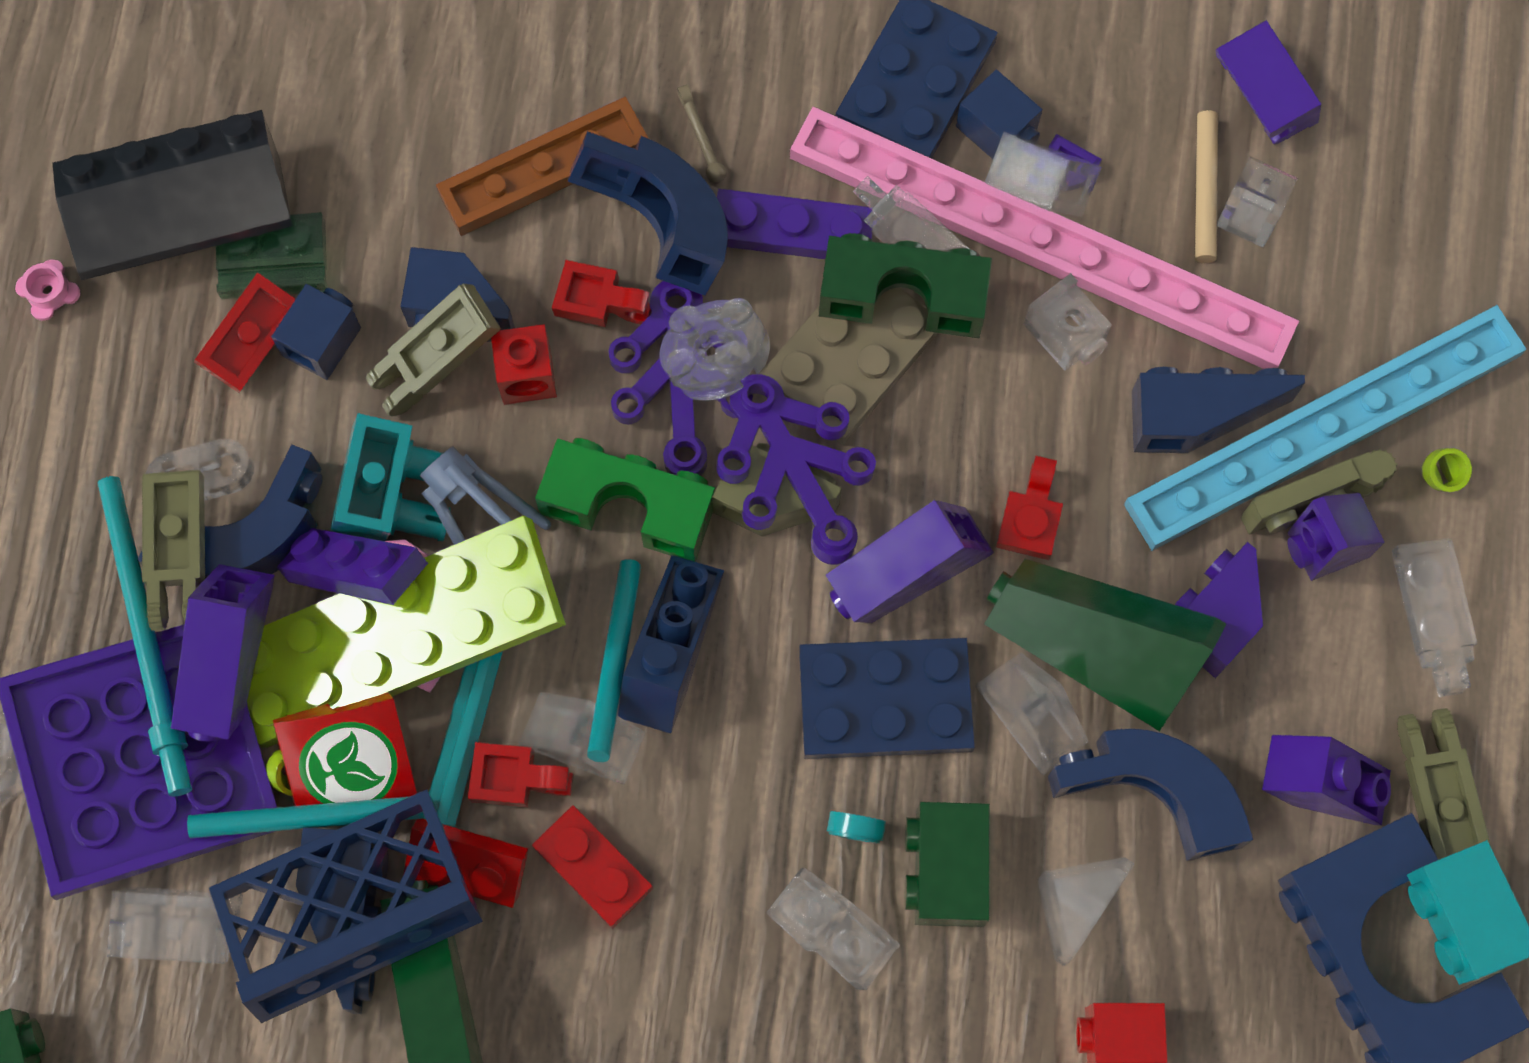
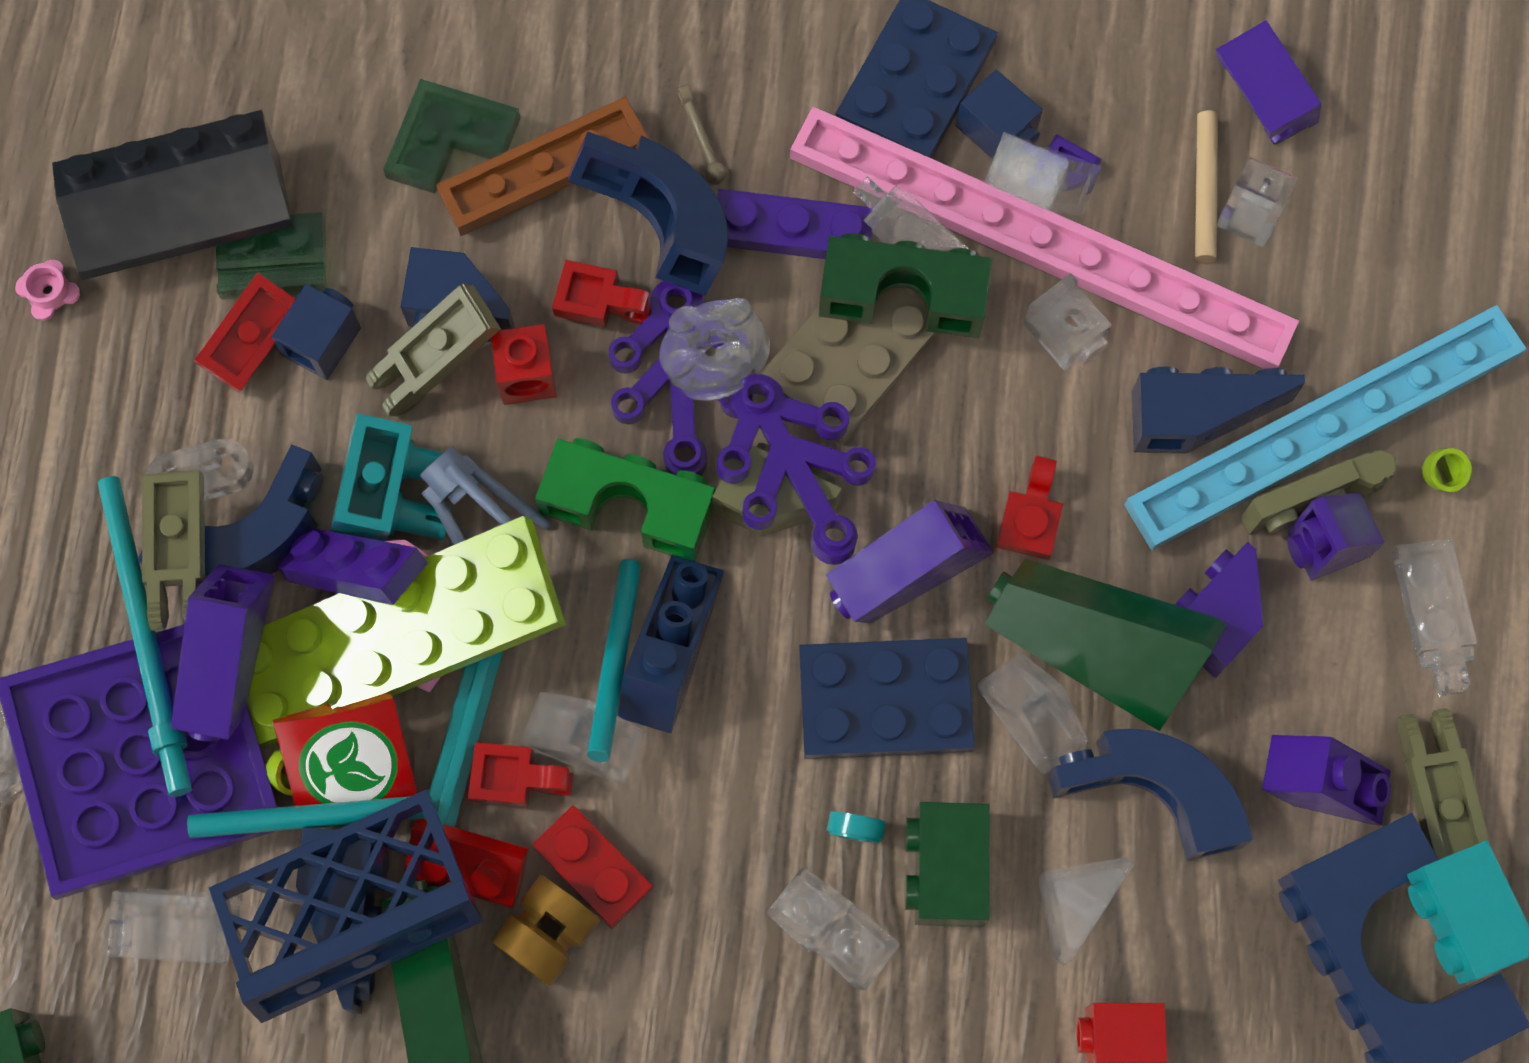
none -> clear green plate [383,79,521,193]
none -> pearl gold wheel [490,875,600,987]

